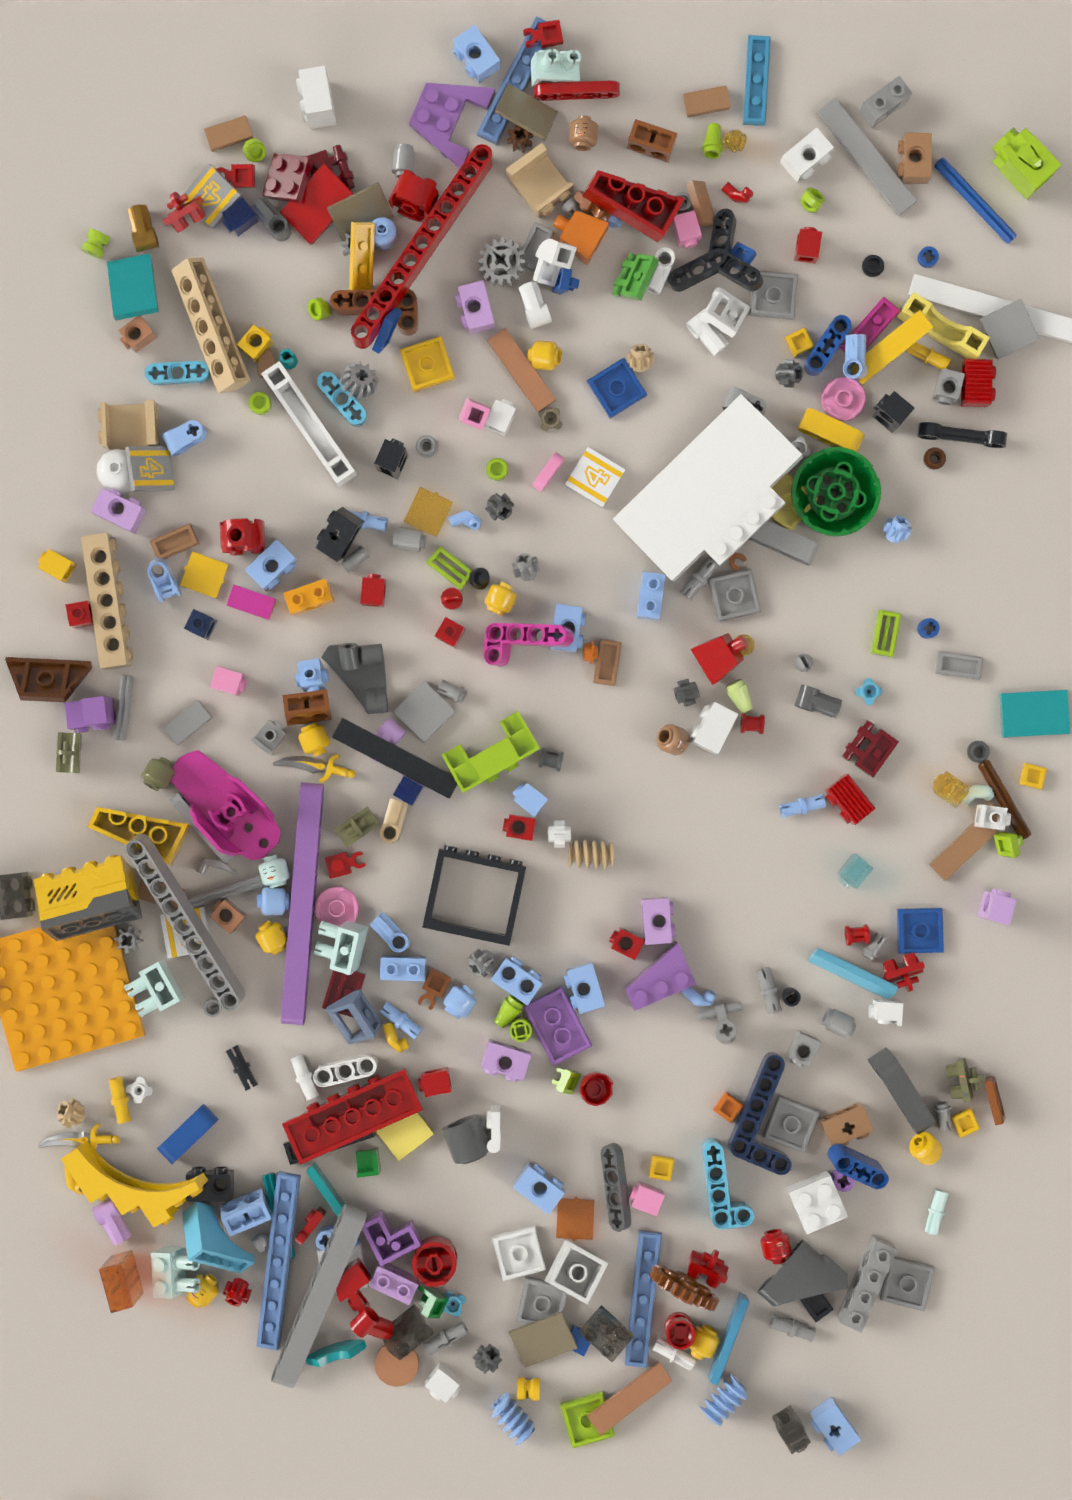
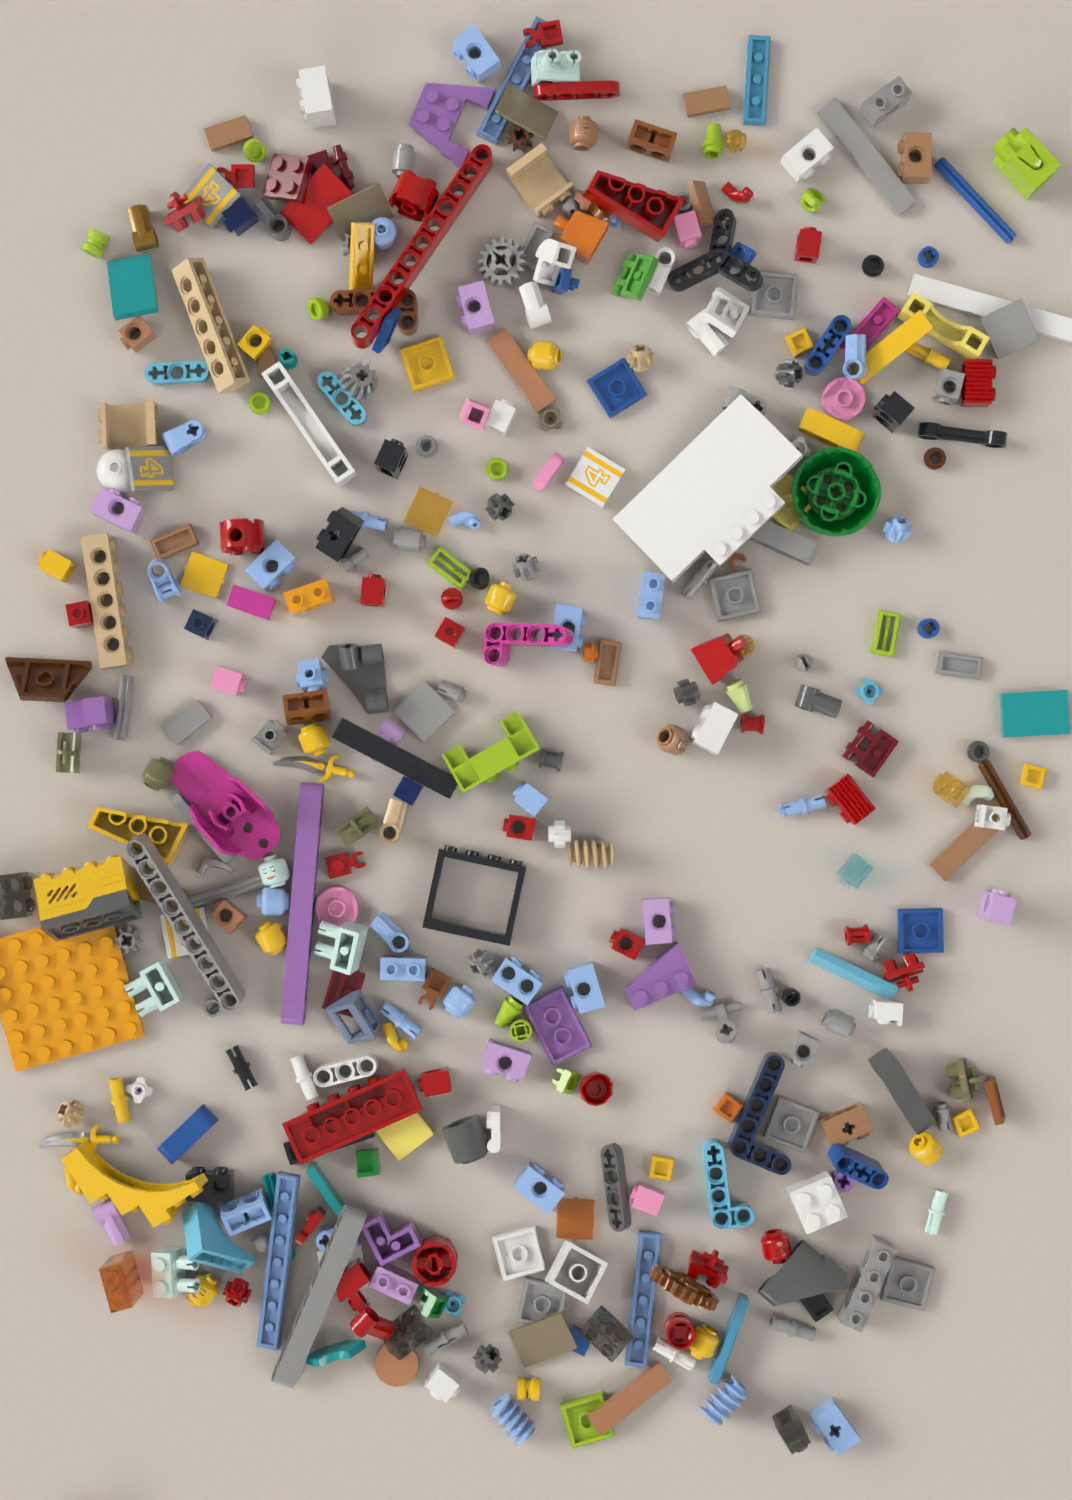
lime tile [994,832,1024,858] -> none

